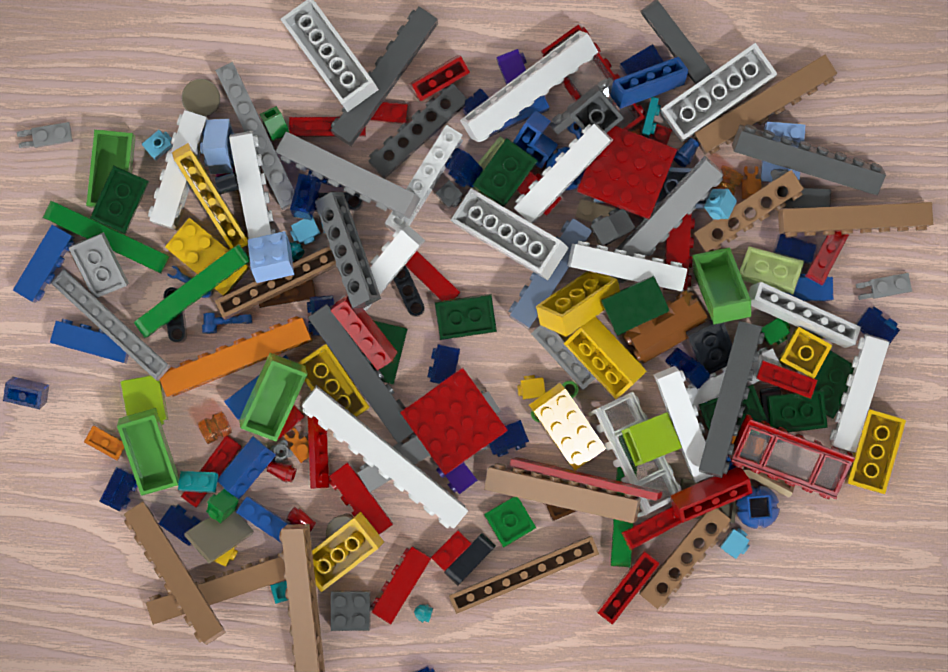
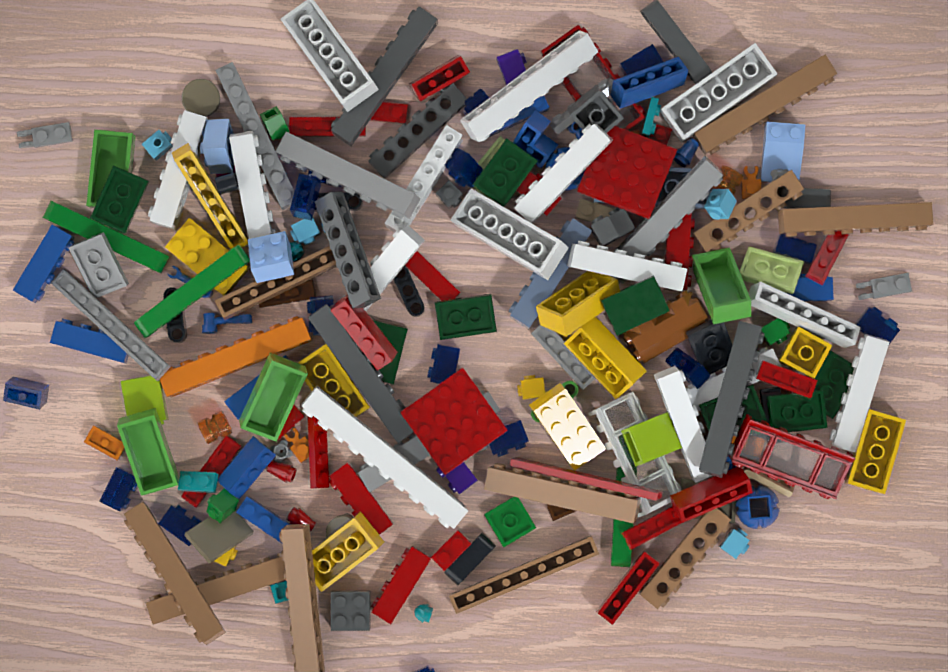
dark grey brick [732,124,886,196] -> none

